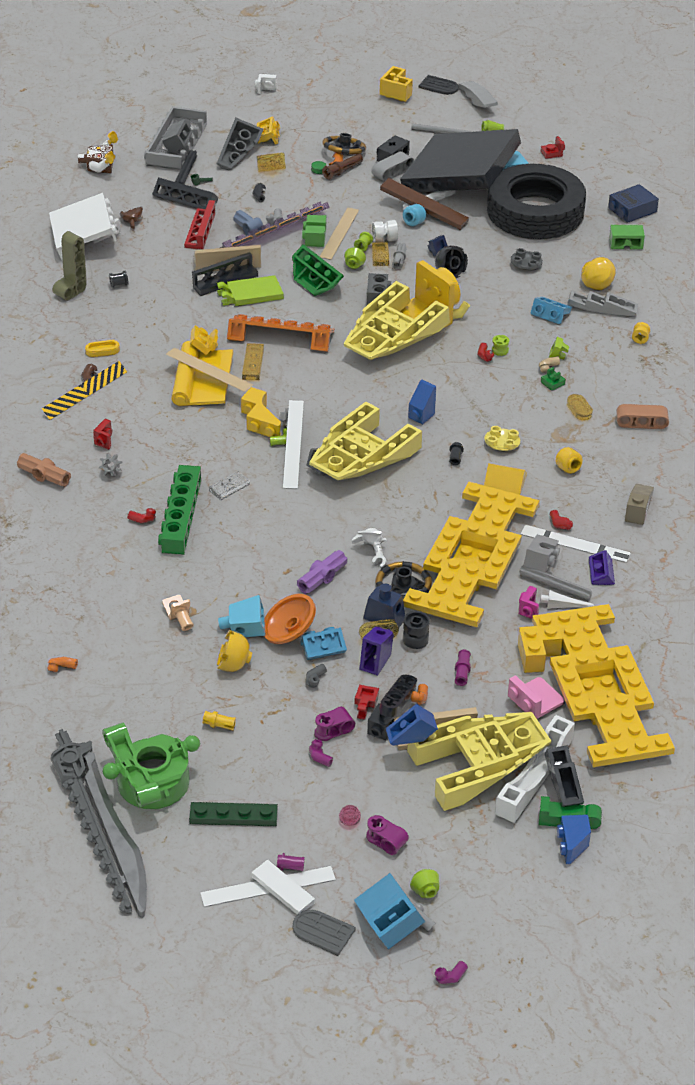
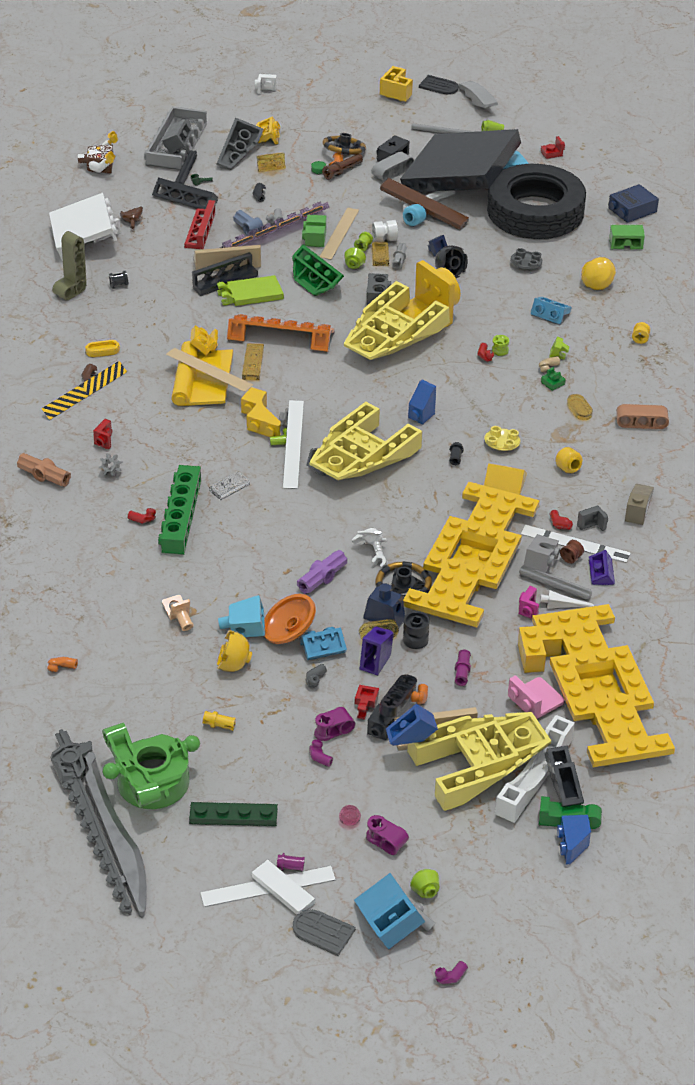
light yellow arm [453,301,470,319] -> none
light grey slope [567,290,638,316] -> none
none -> copper wheel [560,539,584,564]
none -> dark grey bracket [577,505,608,531]

